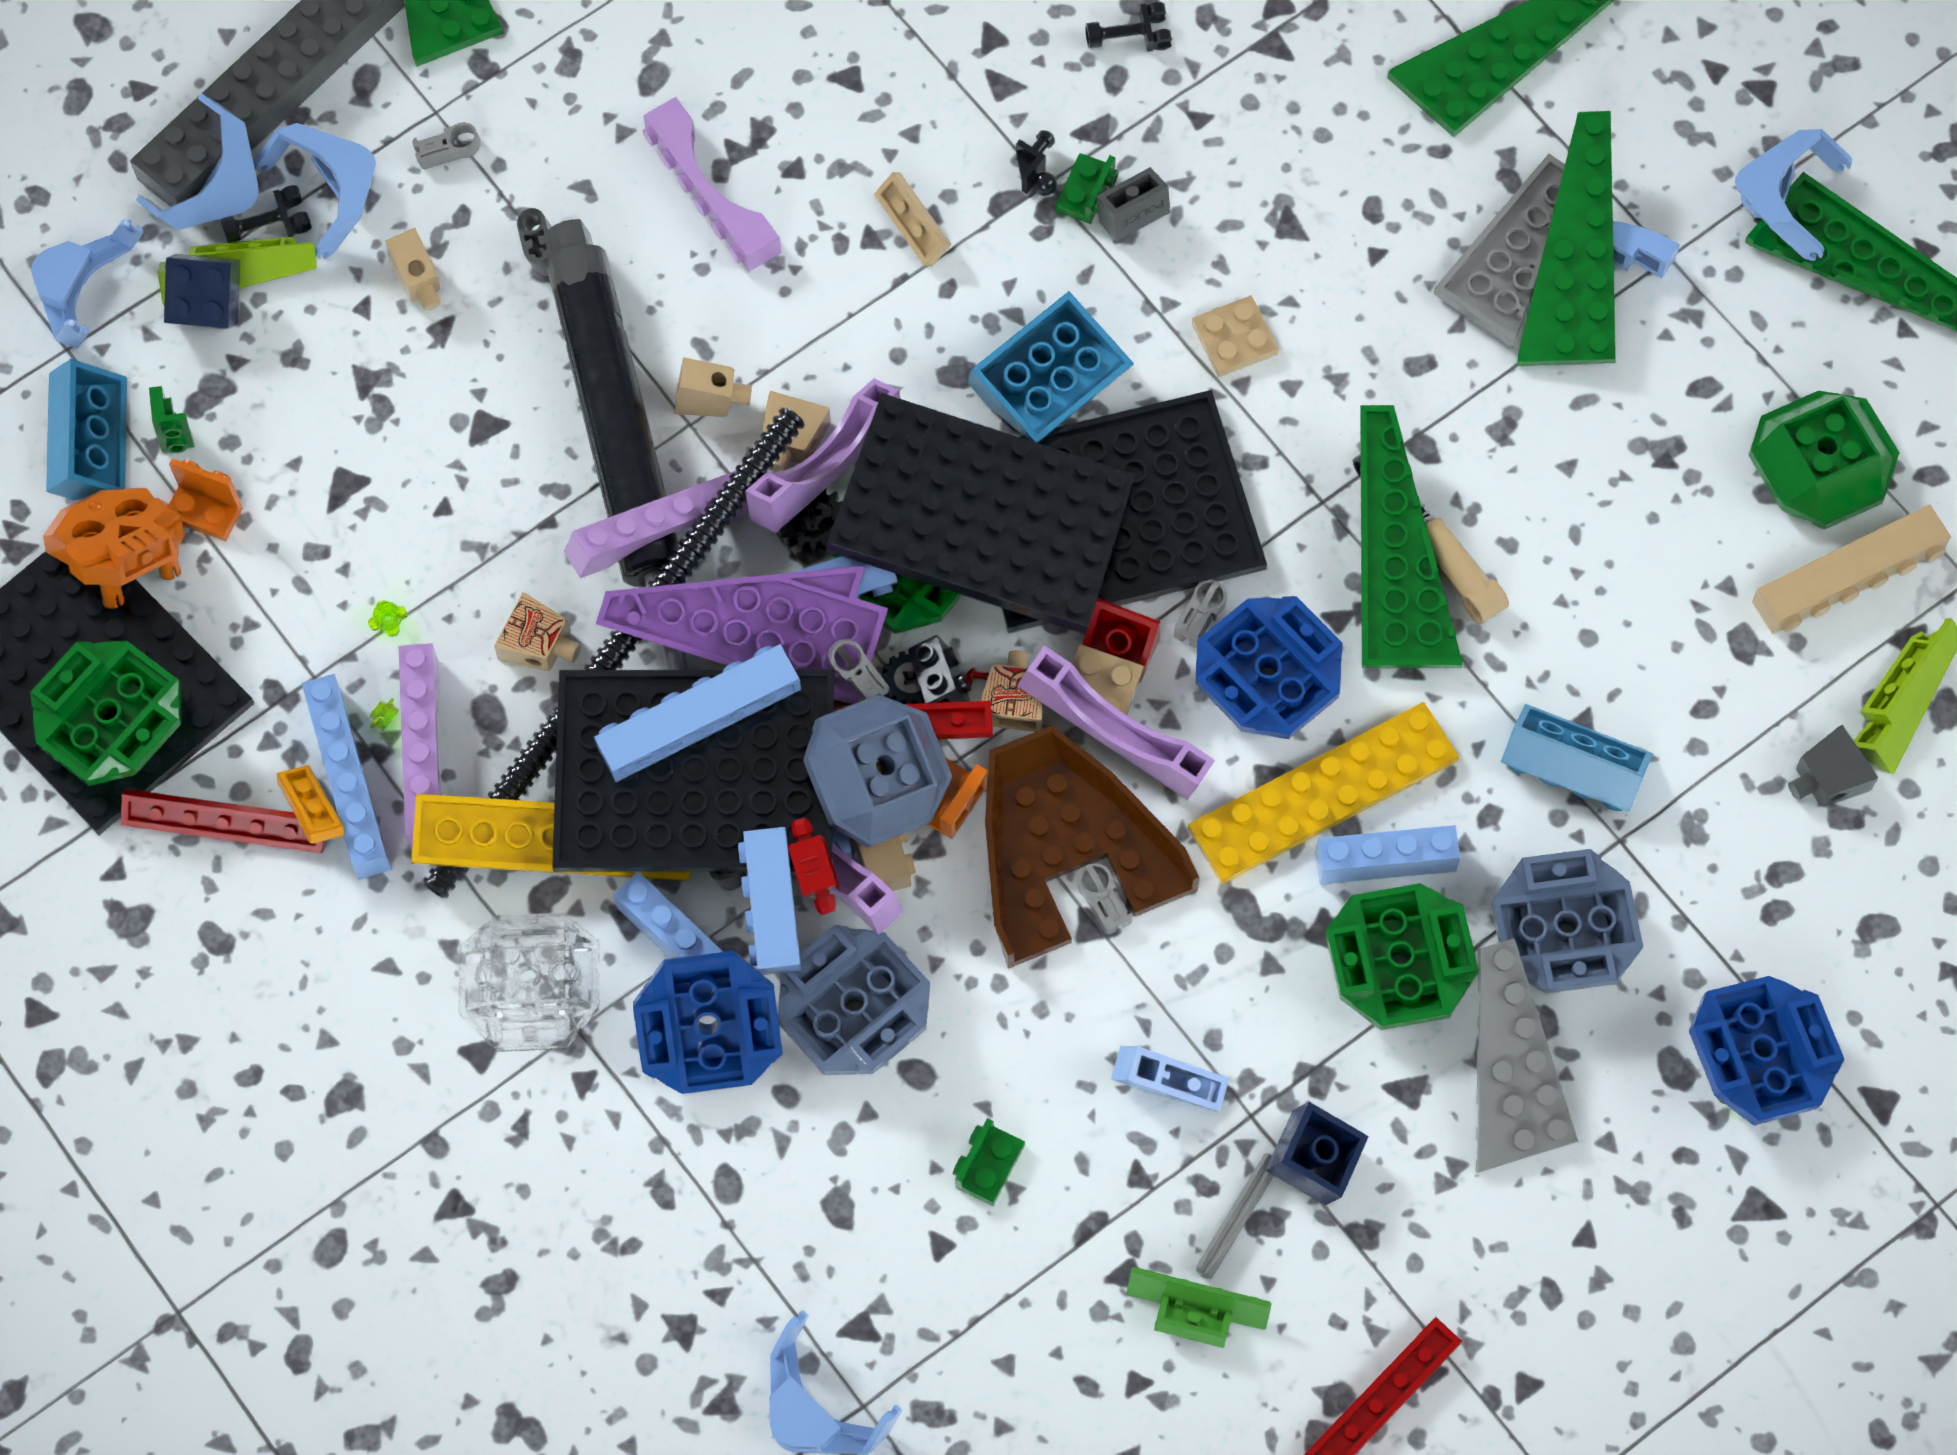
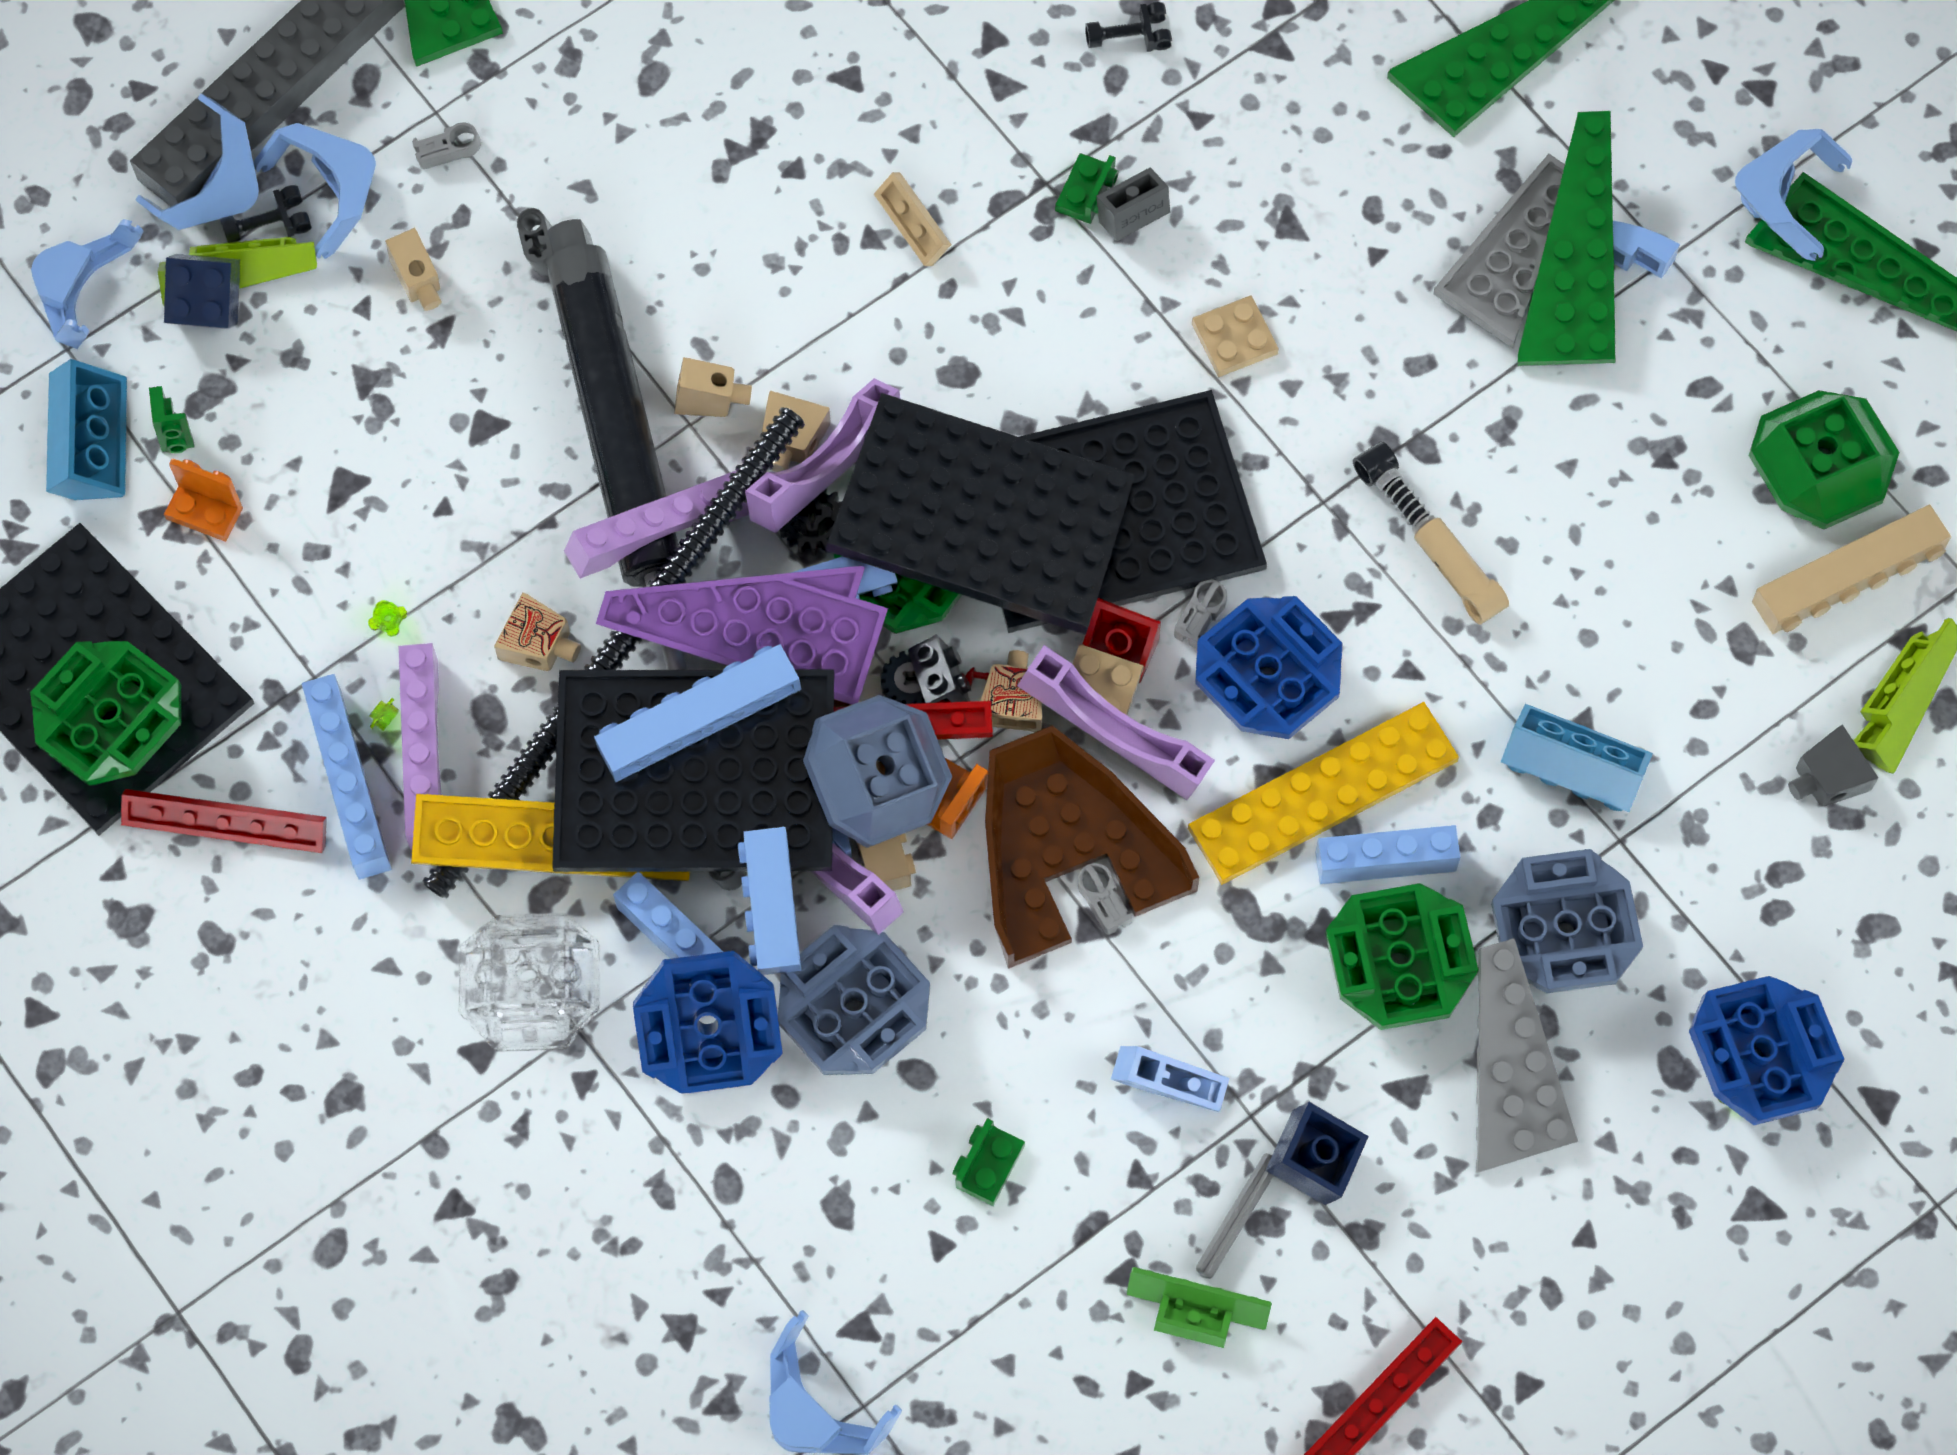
orange brick [43,488,185,609] -> none
light orange tile [276,765,344,844] -> none
lavender arch [642,97,782,272] -> none
red piece [787,817,840,916] -> none
light grey piece [828,639,889,700] -> none
dark azure slope [967,291,1134,443] -> none
black piece [1016,130,1057,196] -> none
green wing [1360,405,1462,668] -> none

